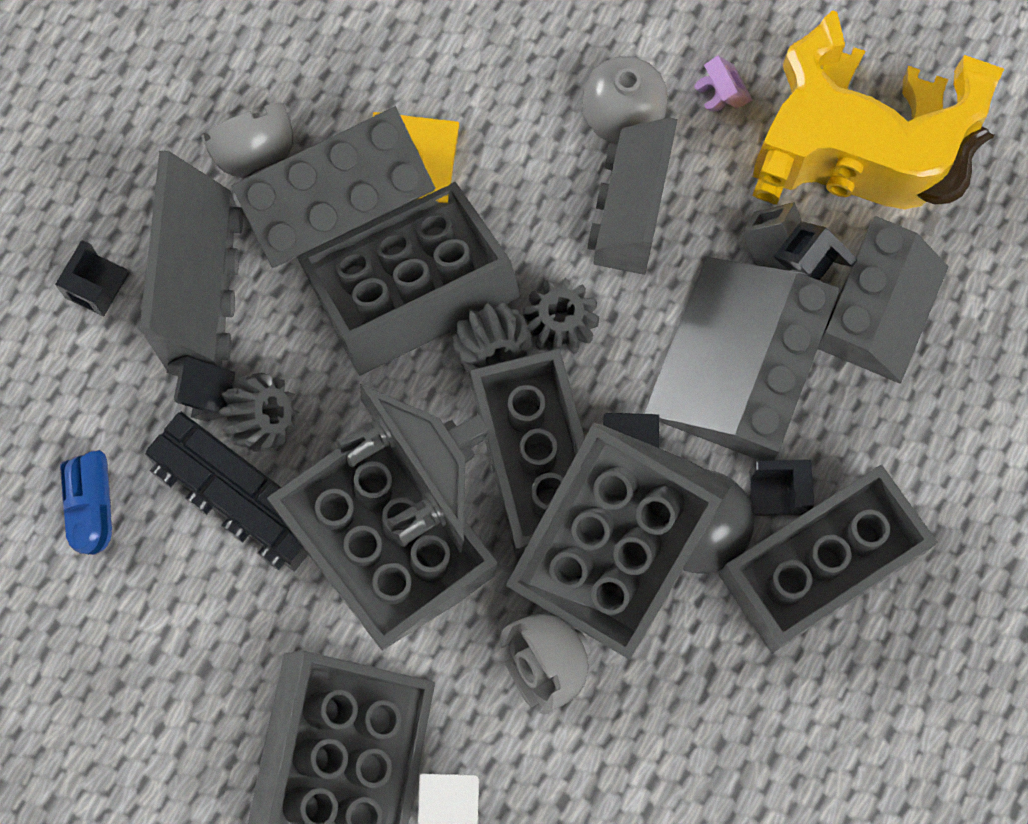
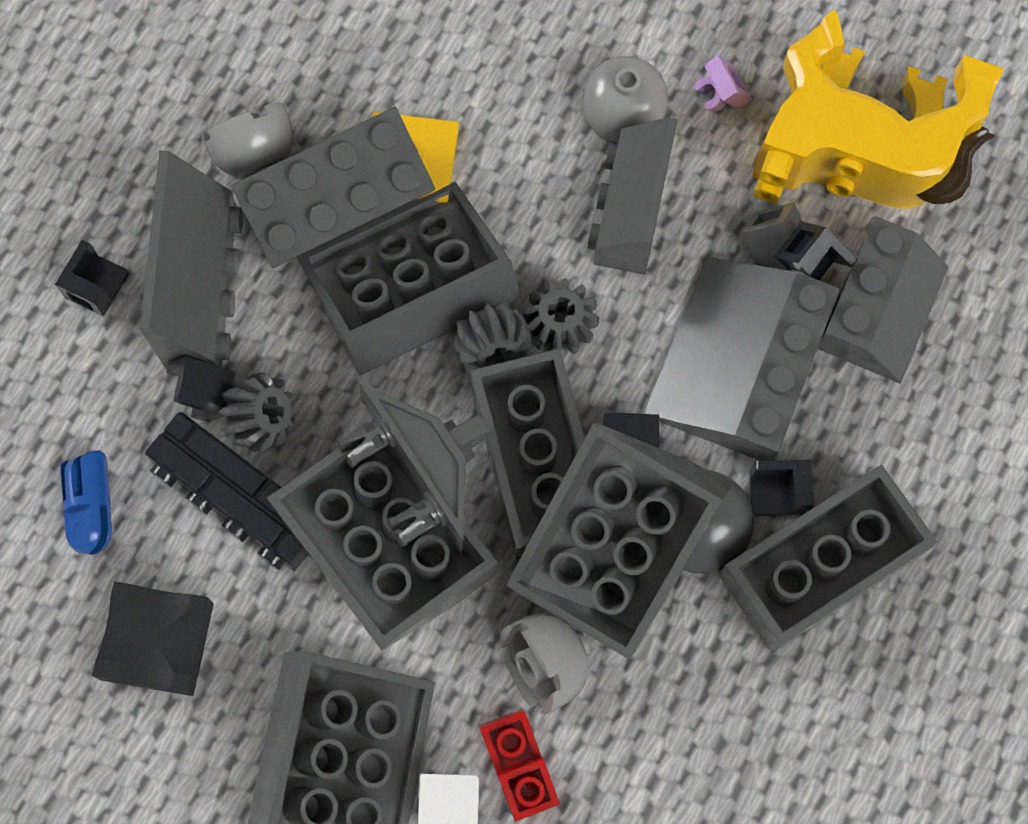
none -> black brick [92,581,214,696]
none -> red slope [478,708,560,822]

